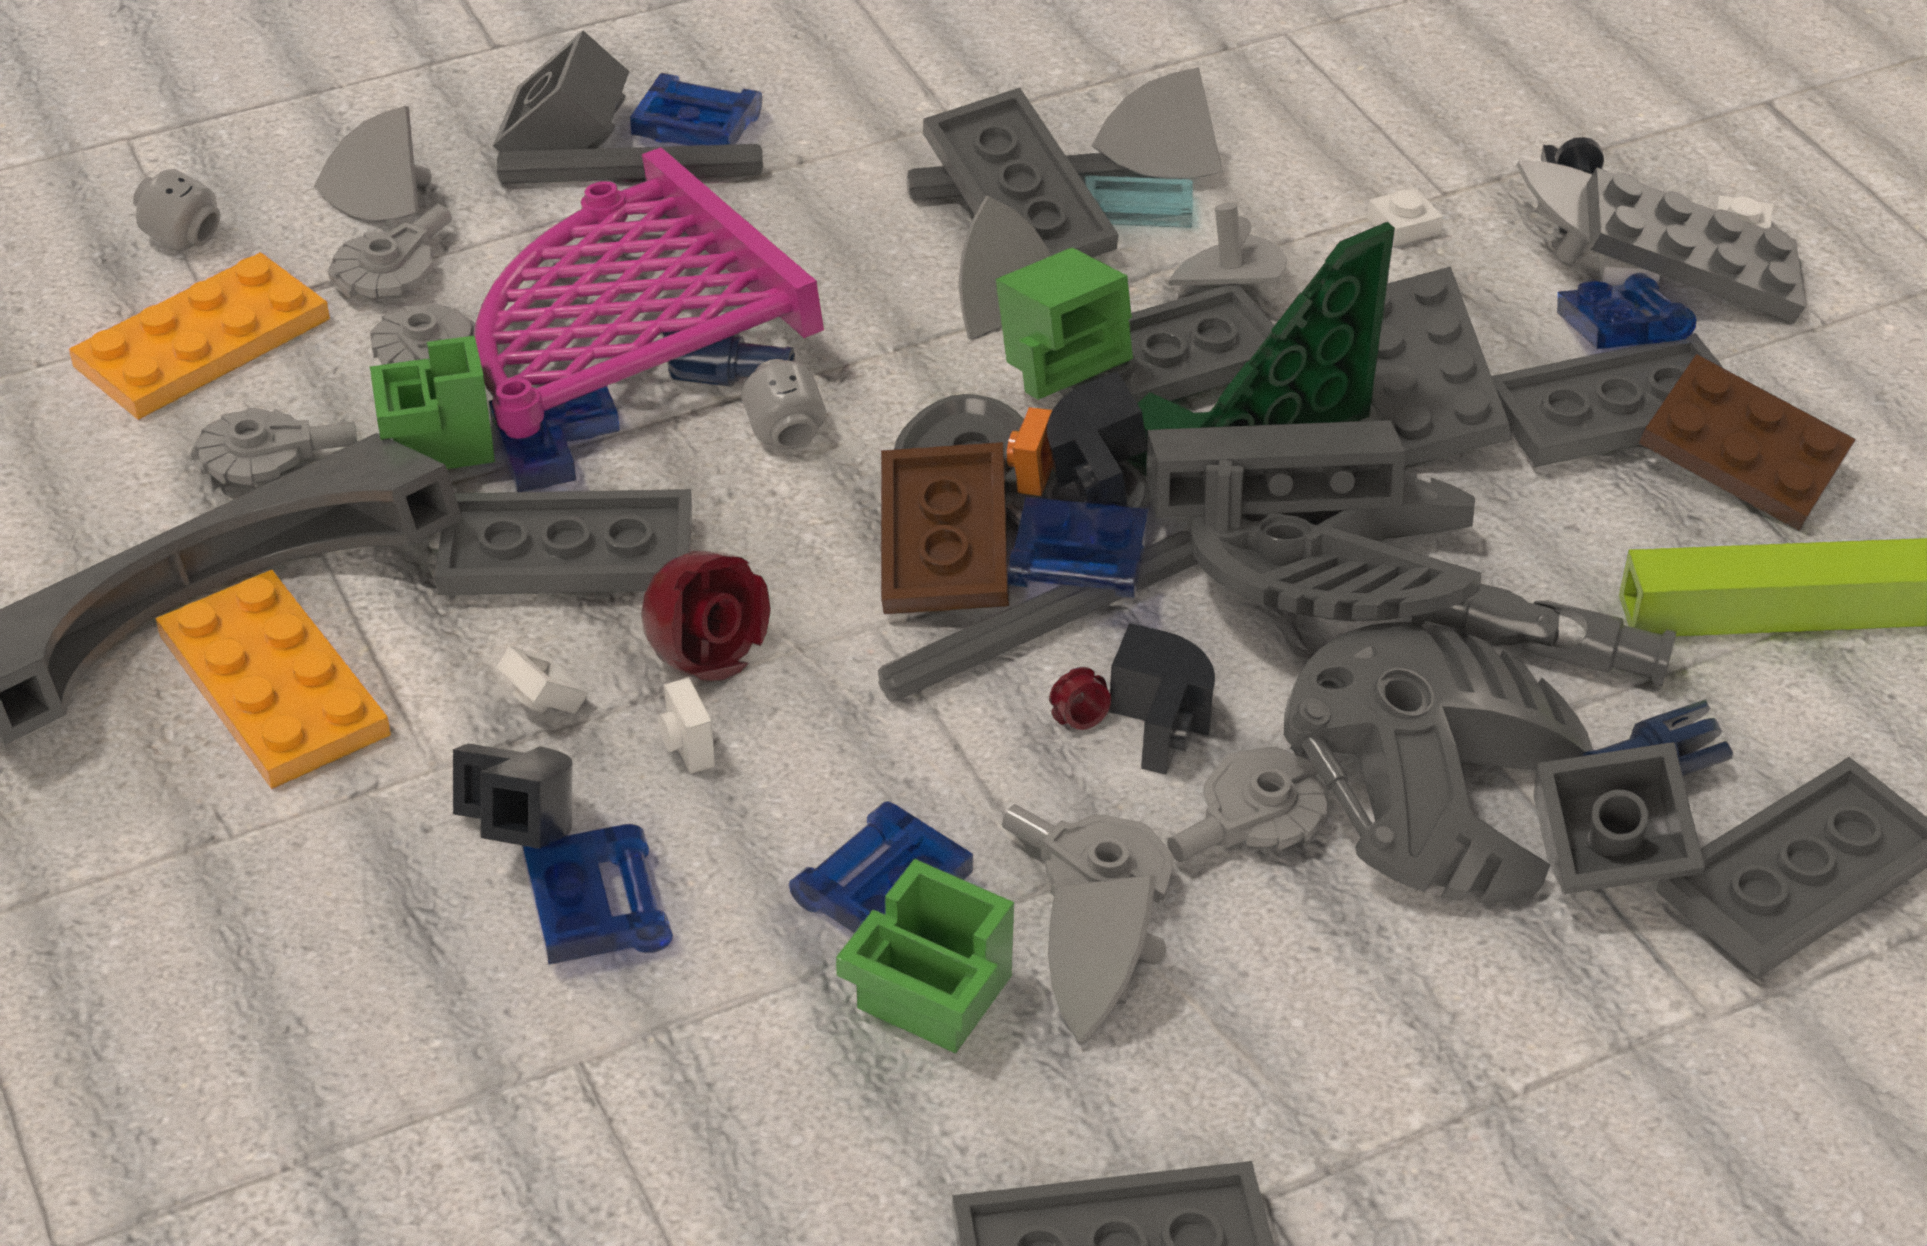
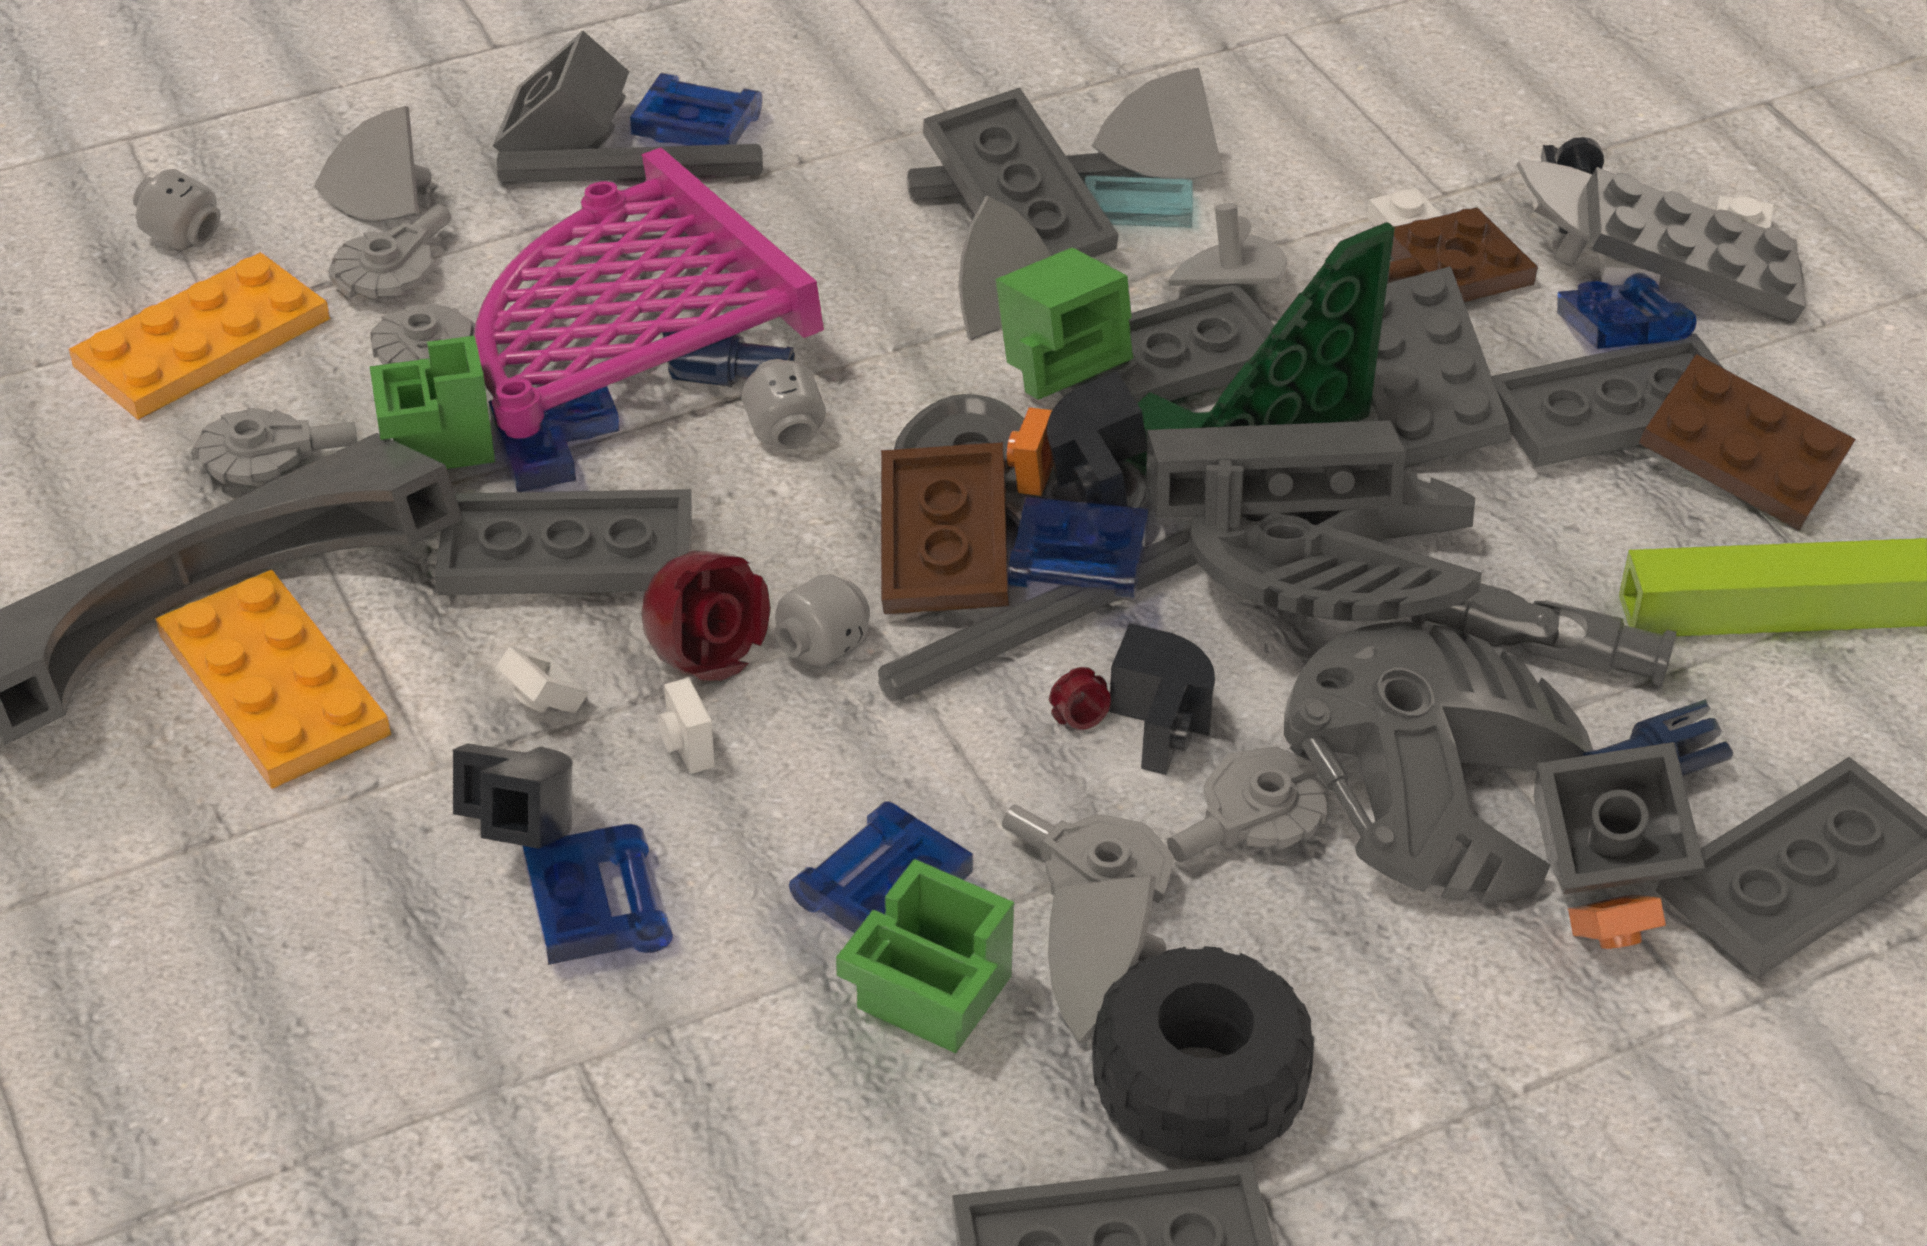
none -> light grey head [775,574,870,667]
none -> black tyre [1092,946,1314,1162]
none -> reddish brown plate [1388,207,1538,302]
none -> orange plate [1568,894,1666,949]

